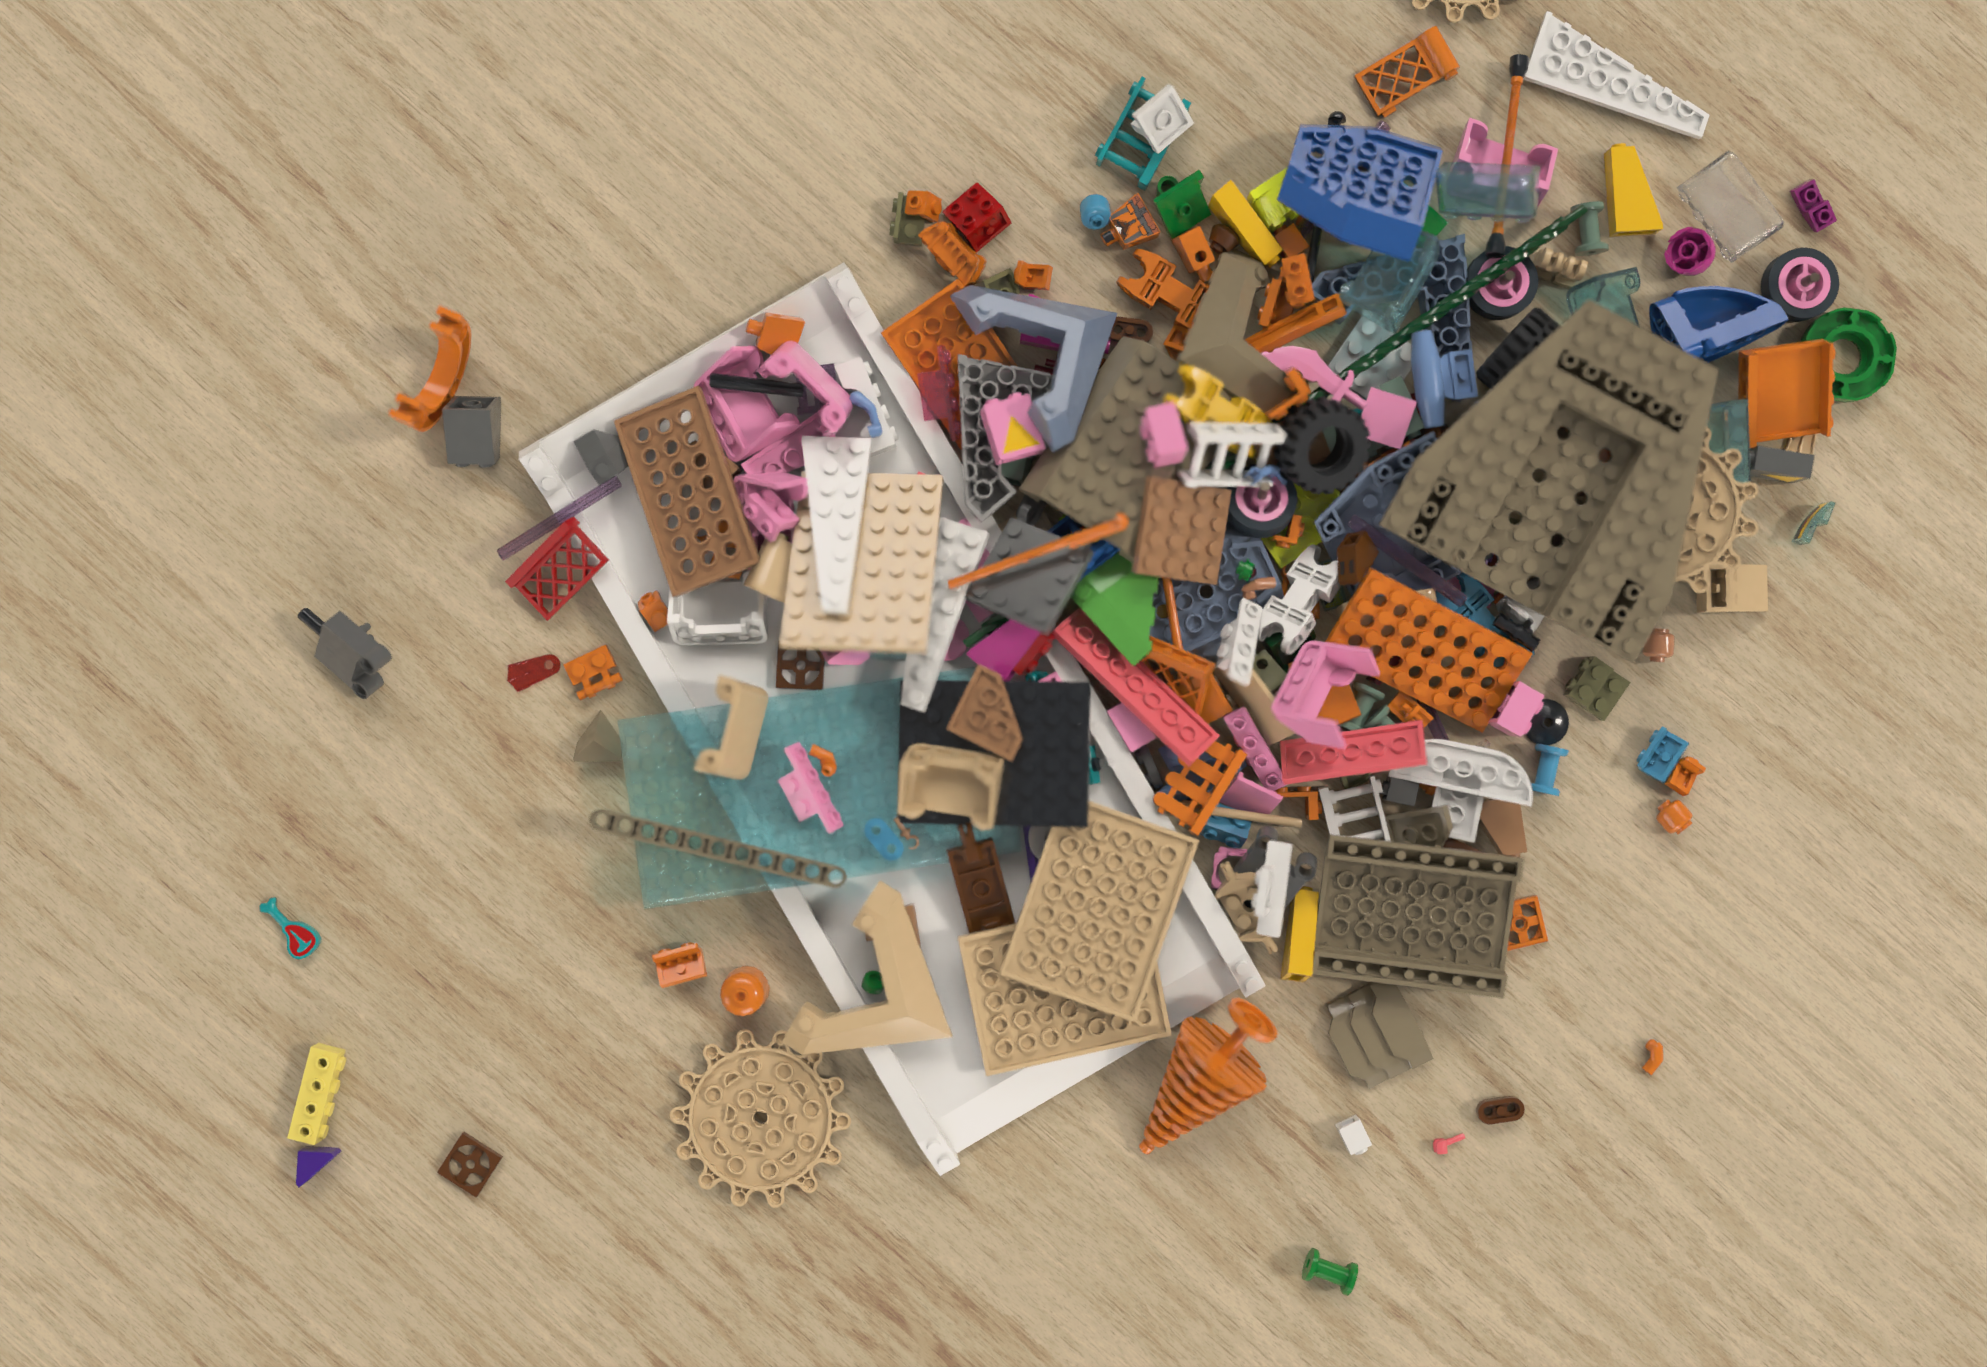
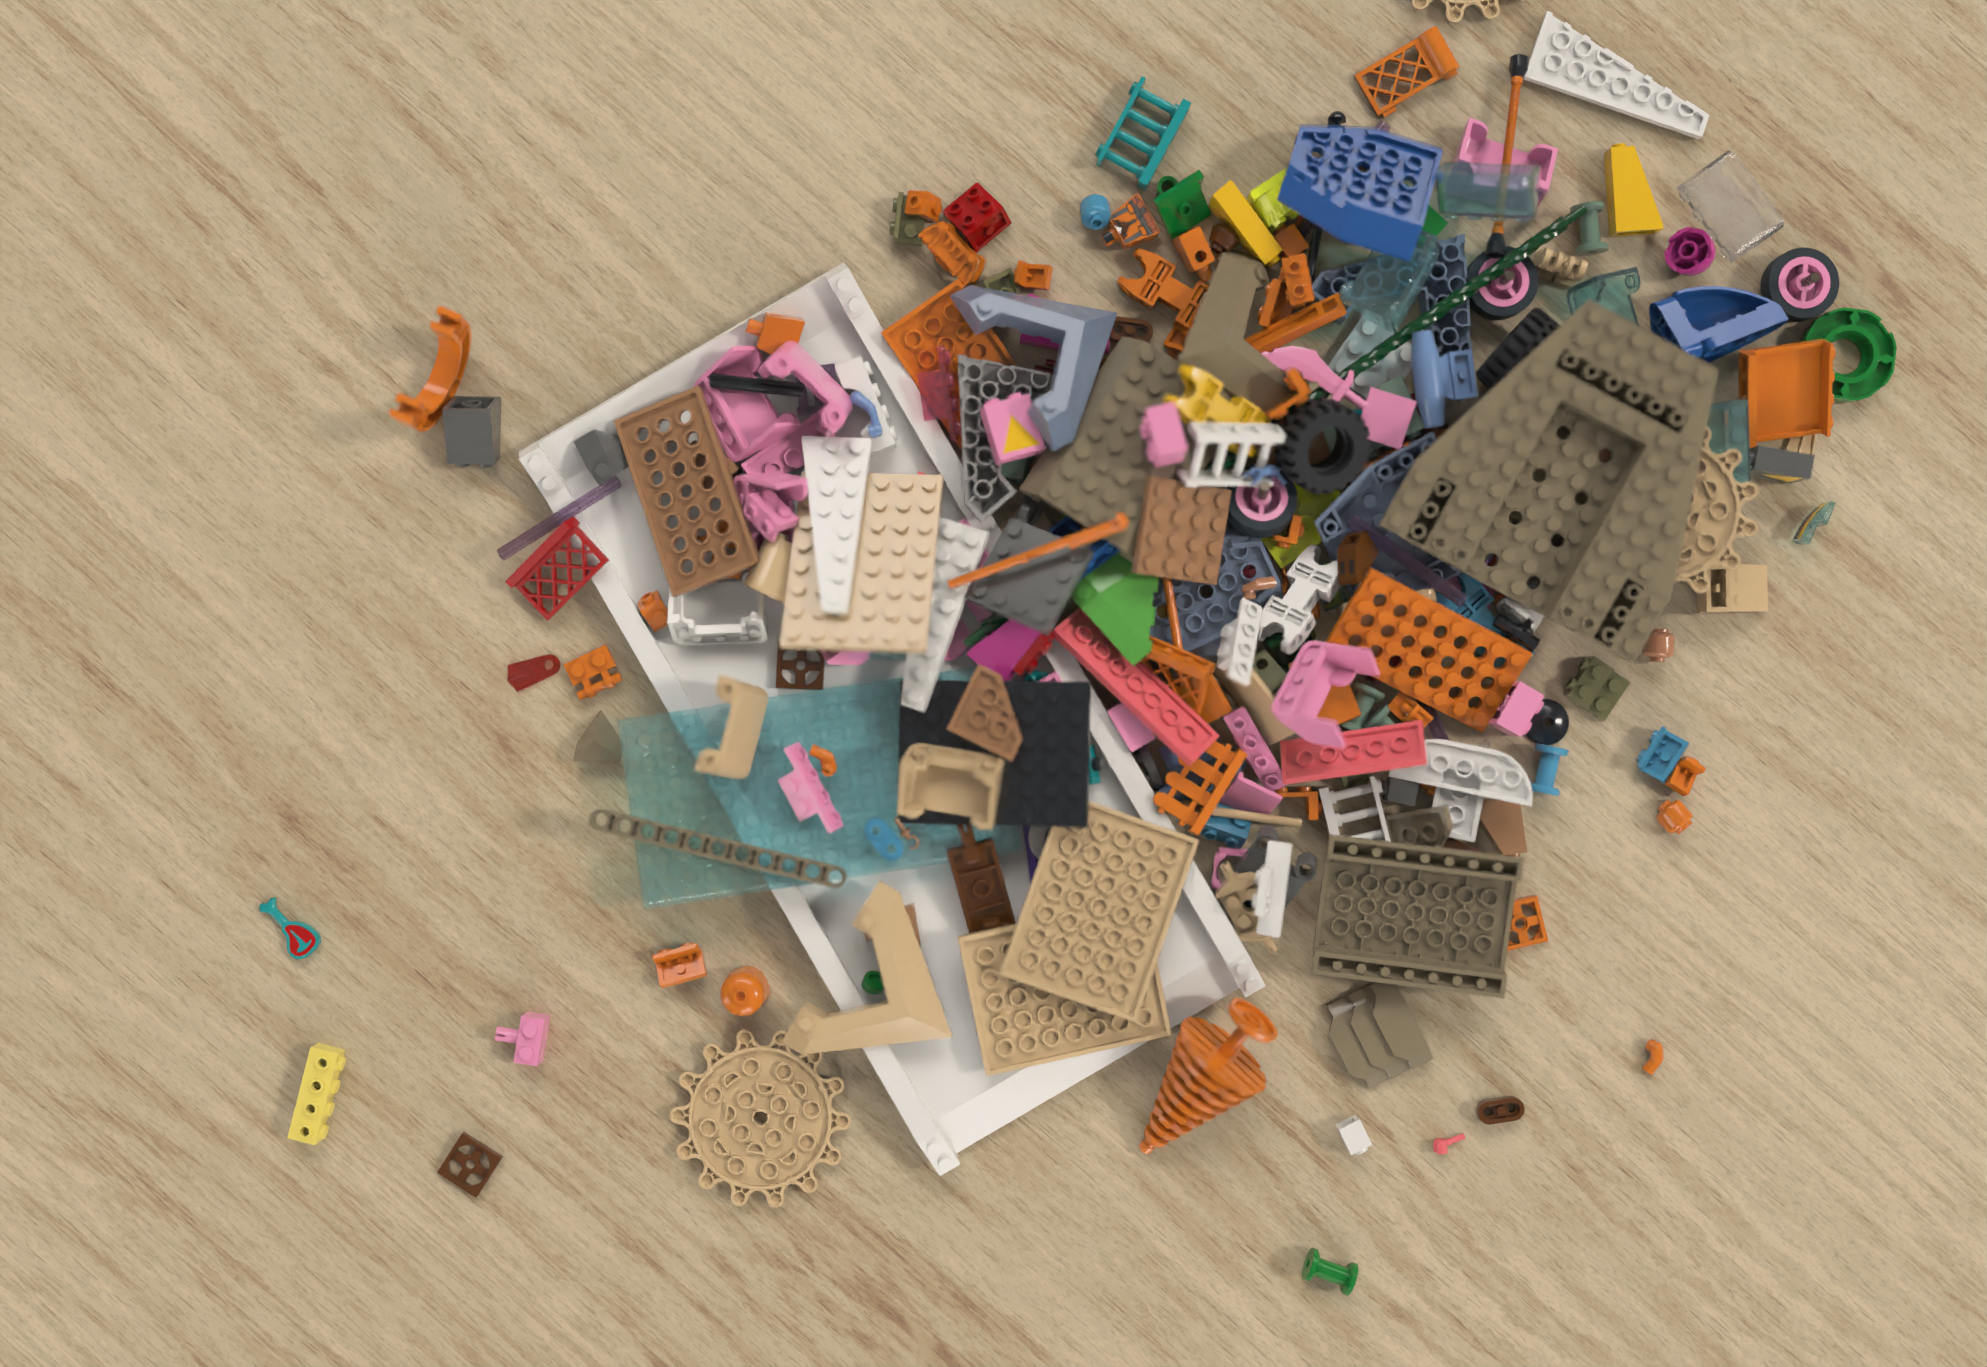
dark purple slope [296,1146,341,1187] -> none
dark grey piece [297,608,392,699] -> none
white bracket [1130,84,1194,154] -> none
green plate [1236,559,1256,581] -> none
yellow slope [1280,886,1319,982] -> none
magenta slope [1790,179,1837,233] -> none
none -> bright pink brick [495,1011,551,1066]

